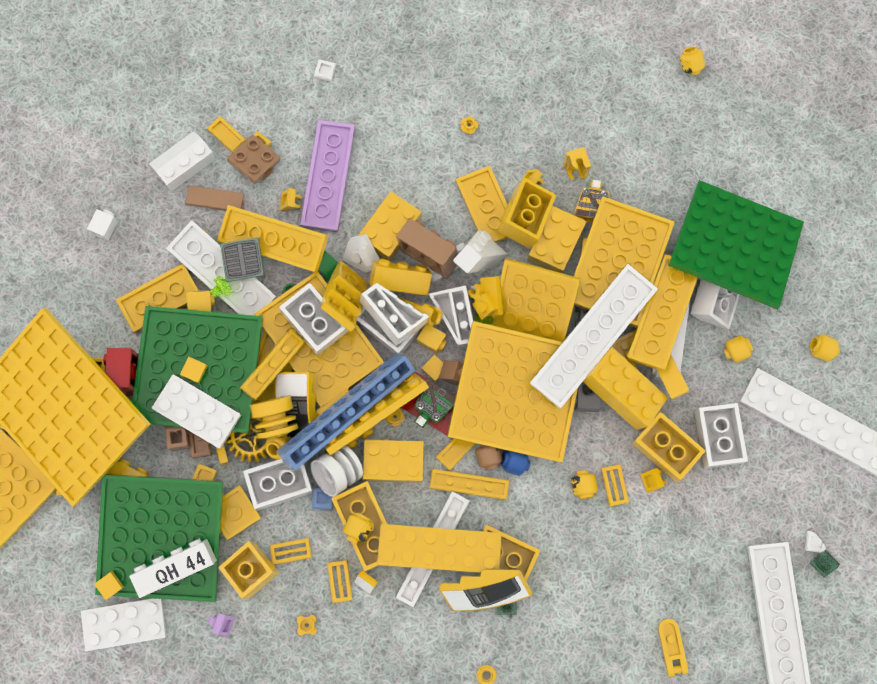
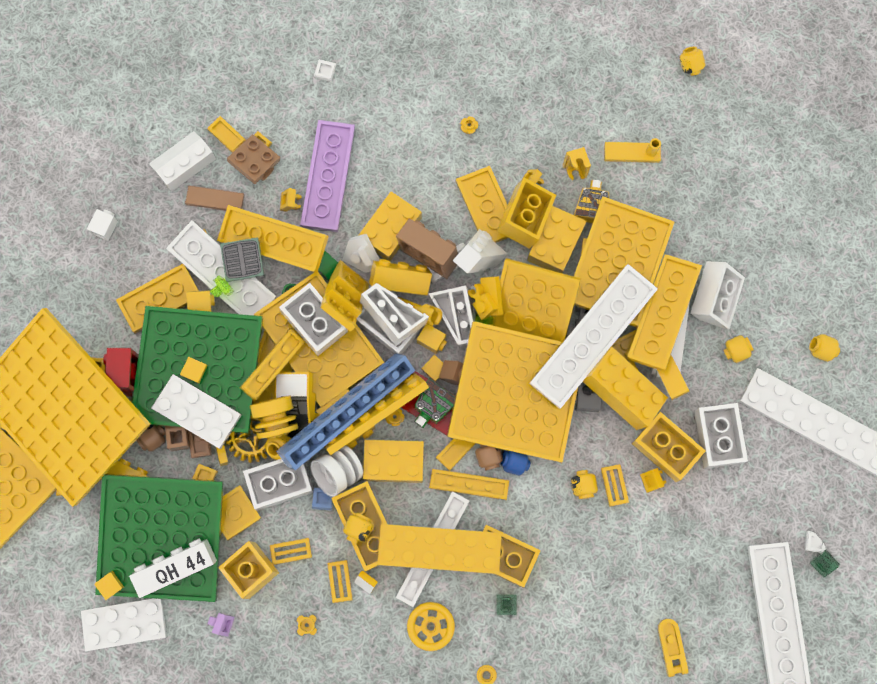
slope [439,570,532,611] -> none
green plate [668,180,804,310] -> none
none -> medium nougat head [137,425,166,452]
none -> yellow plate [407,602,455,651]
none -> yellow piece [604,138,661,163]

